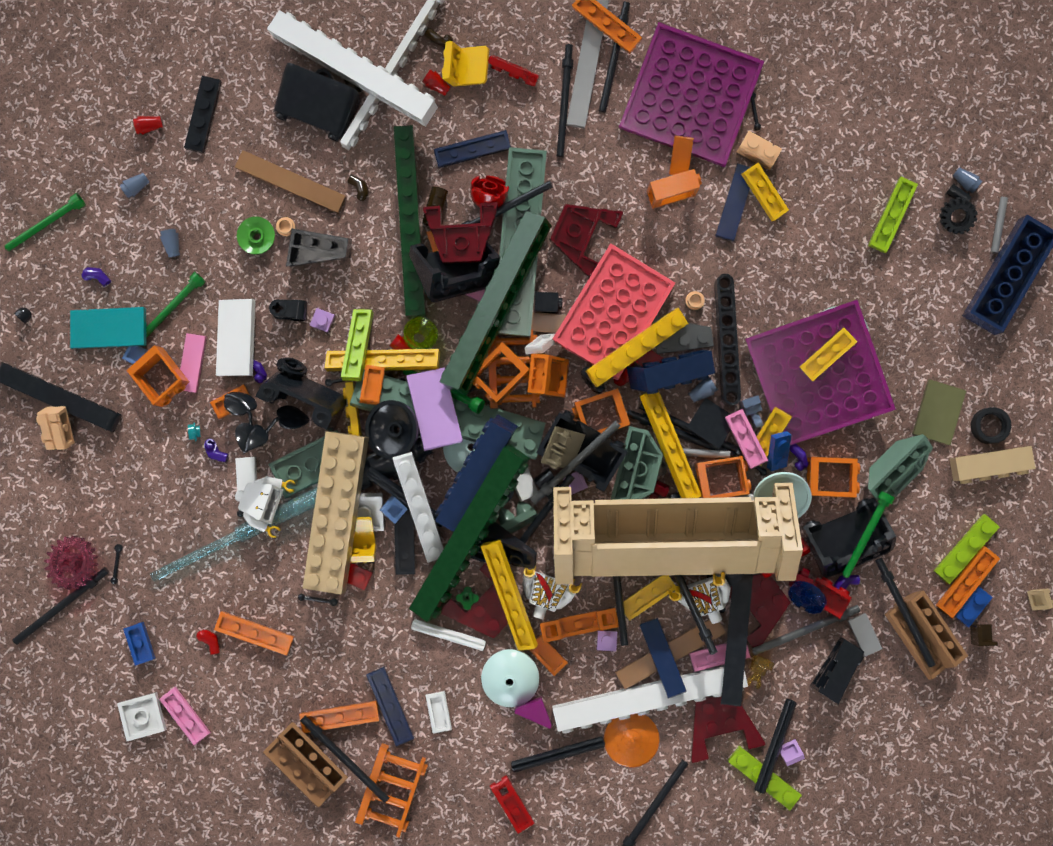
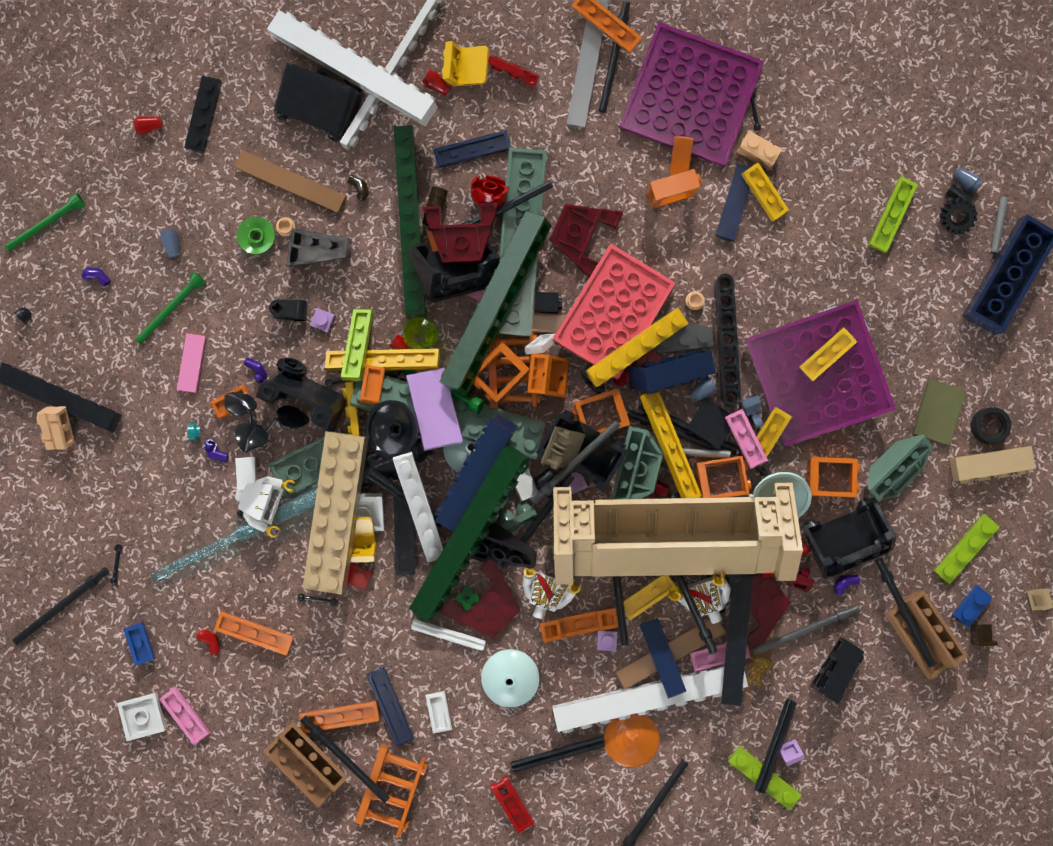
clear pink gear [44,536,99,590] -> none
teal tile [70,307,146,349] -> none
sand blue cone [119,173,149,198] -> none
medium blue tile [122,346,148,364] -> none
orange window [126,345,190,407] -> none
white tile [216,299,255,376] -> none
medium blue plate [380,496,407,523] -> none
dark brown arm [425,28,453,48] -> none
yellow plate [481,540,538,651] -> none
magenta slope [514,697,552,729] -> none
orange tile [529,635,568,676] -> none
black bar [556,44,574,157] -> none
dark red wing [691,696,765,763] -> none
blue plate [767,431,792,471] -> none
clear blue tile [788,581,827,614] -> none
dark purple arm [789,443,808,471] -> none
red bracket [806,577,852,619] -> none
green piece [843,491,895,578] -> none
light grey tile [847,613,882,657] -> none
orange plate [935,546,1000,619] -> none

